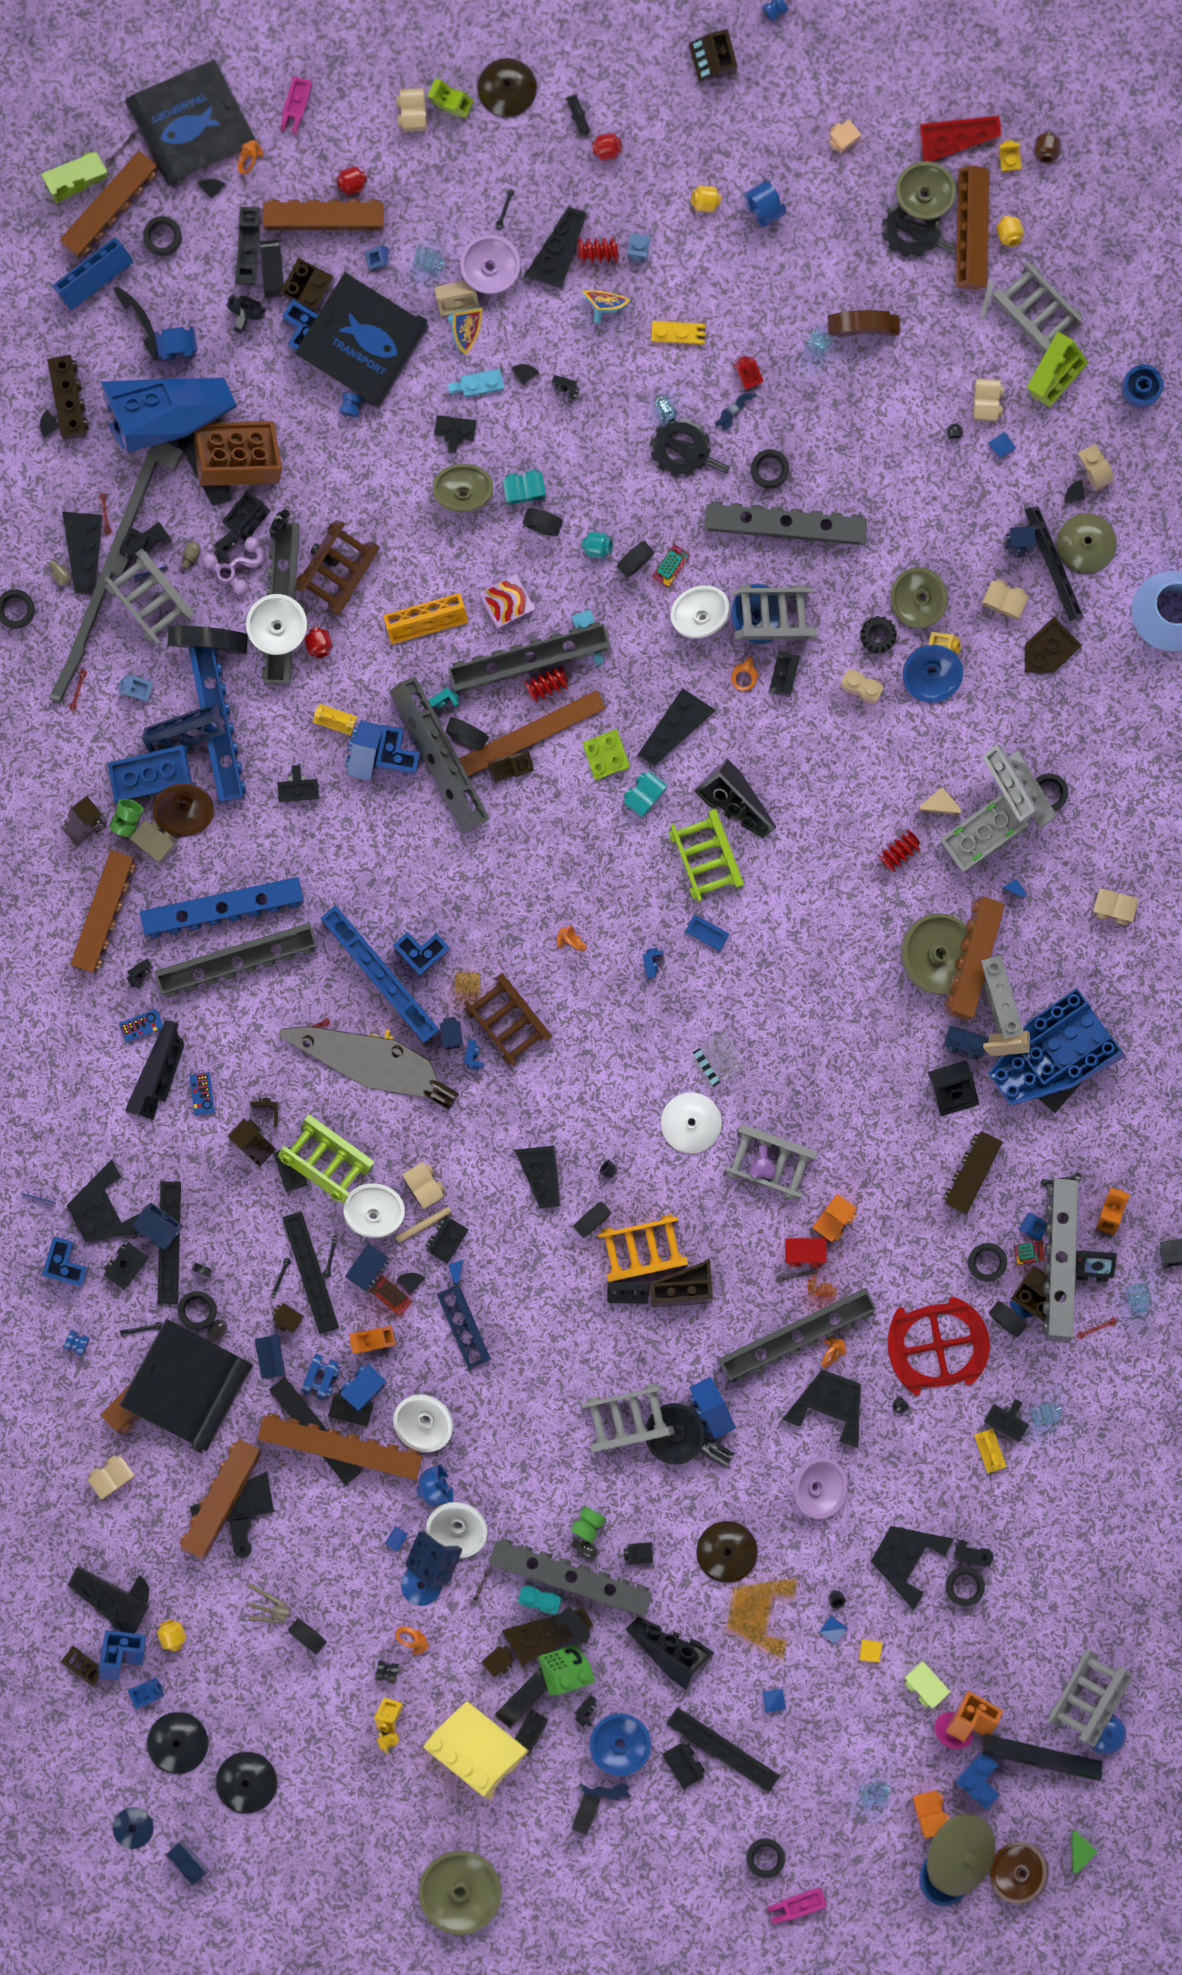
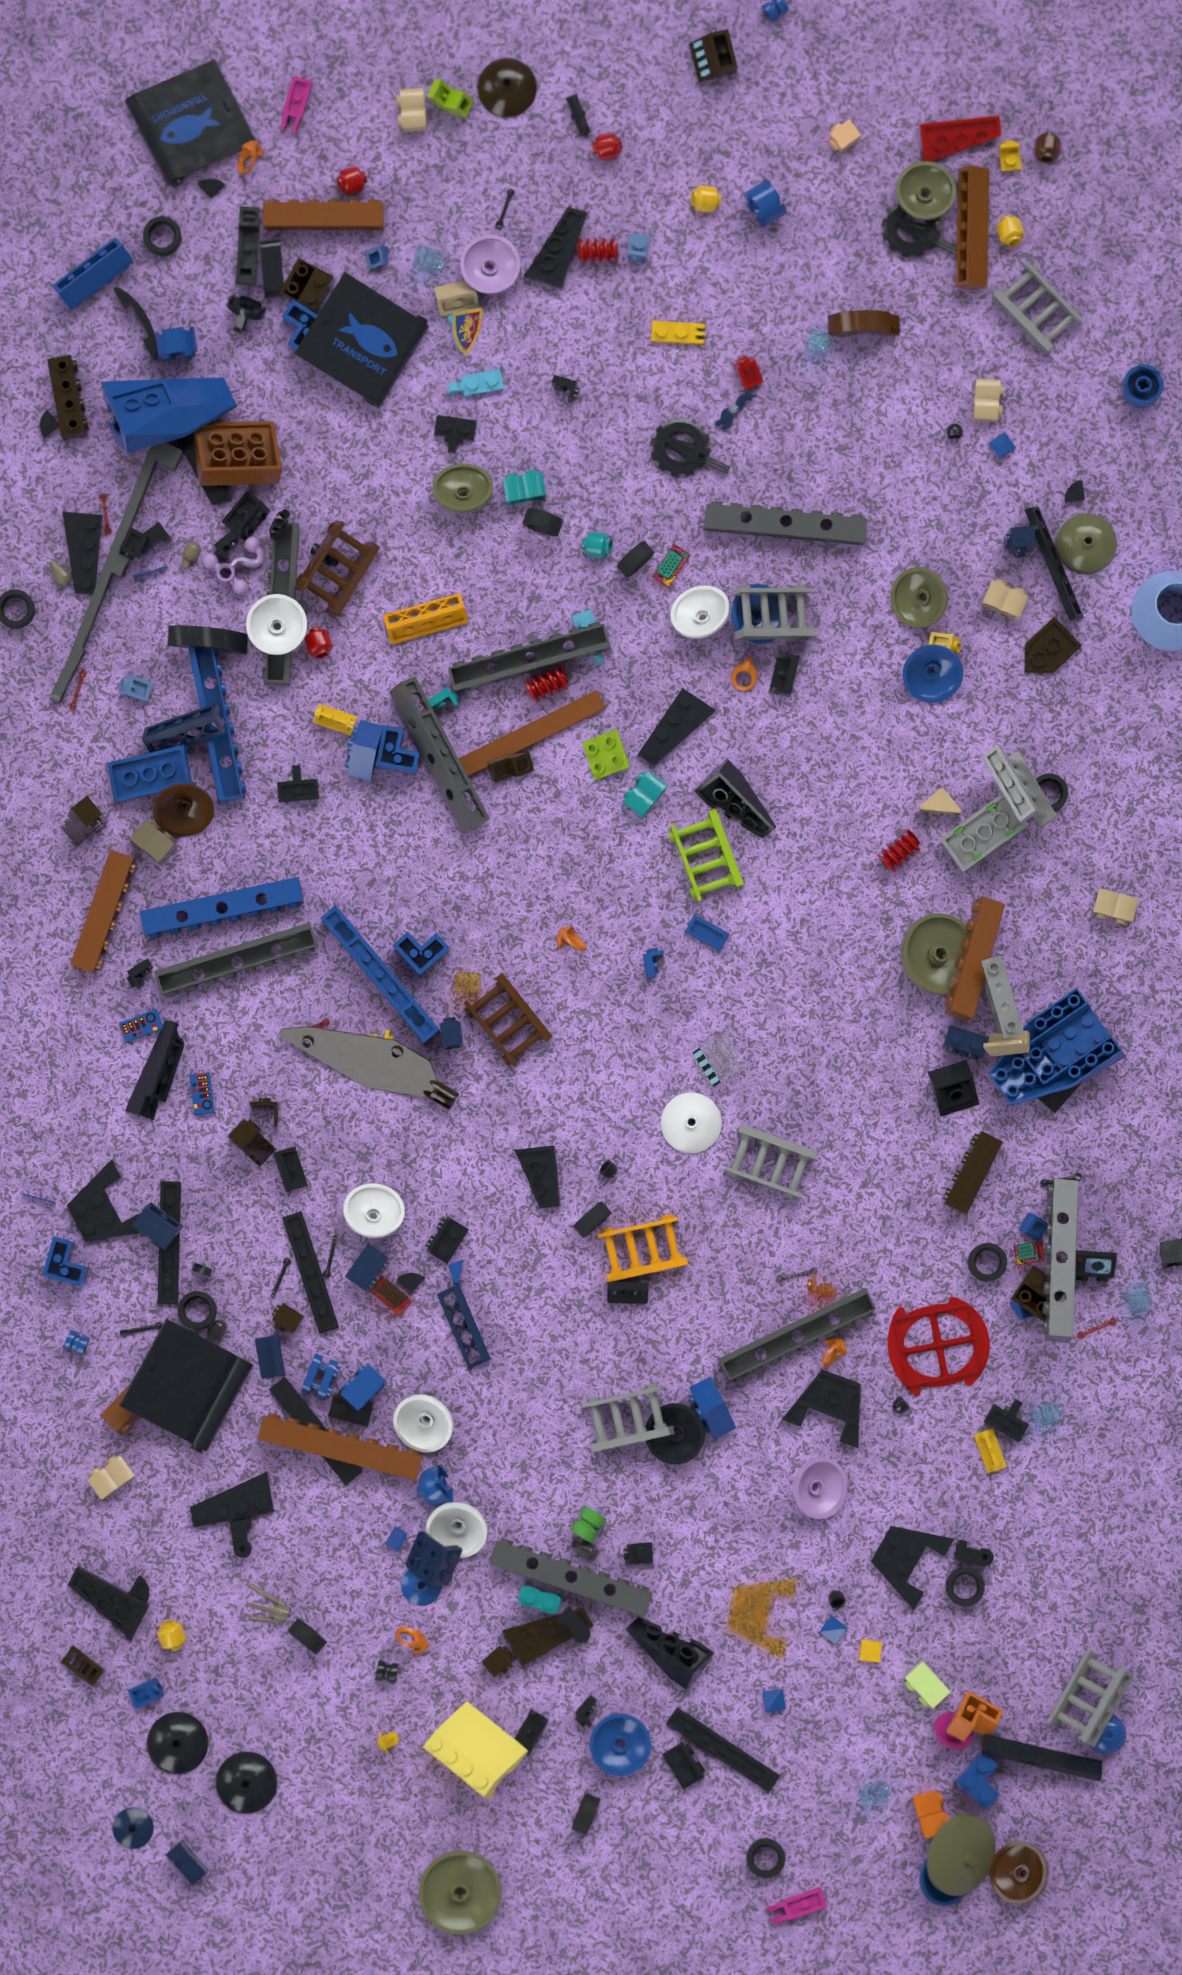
lime wedge [41,151,109,204] -> none
dark orange brick [59,150,158,259] -> none
blue brick [99,1630,146,1681] -> none
light grey fence [104,549,194,644] -> none
black brick [104,1242,149,1290] -> none
clear smoke hinge [106,133,136,166] -> none
bright green wheel [109,799,143,837] -> none
dark orange brick [180,1438,262,1562] -> none
lime fence [277,1114,374,1204] -> none
blue wheel [339,392,362,417] -> none
orange brick [349,1325,396,1354] -> none
yellow bracket [374,1697,403,1733] -> none
tan bar [395,1207,452,1243] -> none
tan brick [402,1162,446,1209] -> none
black tyre [445,717,489,750] -> none
blue bracket [464,1039,484,1071] -> none
clear smoke hinge [469,1567,492,1607] -> none
slope [478,574,535,629] -> none
black slope [495,1666,548,1728] -> none
black tile [511,364,539,385] -> none
bright green slope [538,1645,595,1696] -> none
dark blue hair [578,1783,631,1800] -> none
shield [581,290,631,323] -> none
dark brown wedge [650,1259,713,1308] -> none
clear light blue bush [653,395,678,422] -> none
dark brown dish [696,1521,758,1583] -> none
black hinge [700,1437,735,1469] -> none
medium lavender rock [750,1146,776,1179] -> none
black tyre [751,449,789,489] -> none
red brick [785,1238,826,1267] -> none
orange brick [811,1194,857,1242] -> none
tan brick [840,669,884,704] -> none
black tyre [860,616,897,654] -> none
white sticker [980,279,994,320] -> none
black tyre [988,1301,1028,1338] -> none
blue slope [1002,879,1027,899] -> none
lime wedge [1026,331,1089,407] -> none
bright green slope [1071,1830,1097,1873] -> none
tan brick [1077,443,1114,492] -> none
orange brick [1095,1187,1130,1235] -> none

